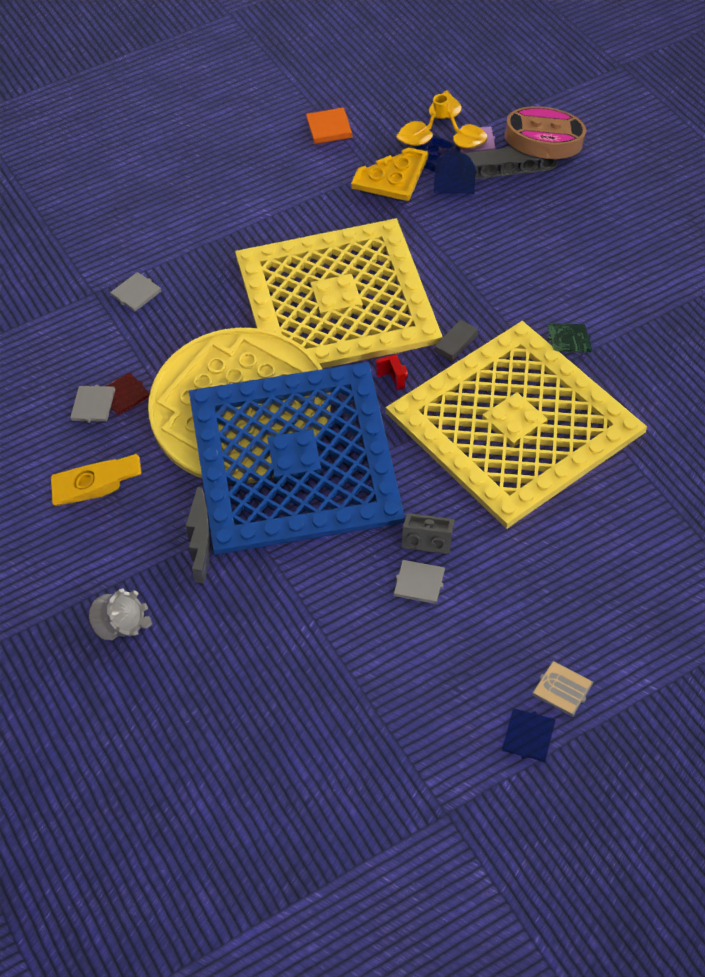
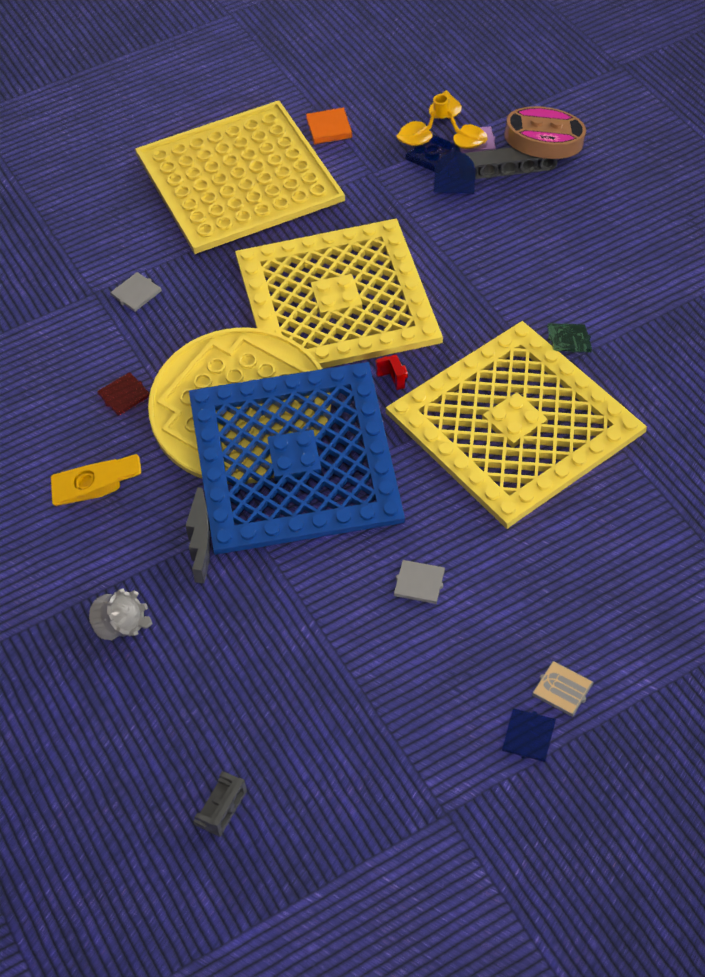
light grey piece [70,385,115,423] -> none
yellow plate [351,148,428,201] -> none
dark grey bracket [402,513,455,554] -> none
dark grey tile [435,320,478,362] -> none
none -> light yellow plate [135,100,345,254]
none -> dark grey hinge [193,771,247,837]

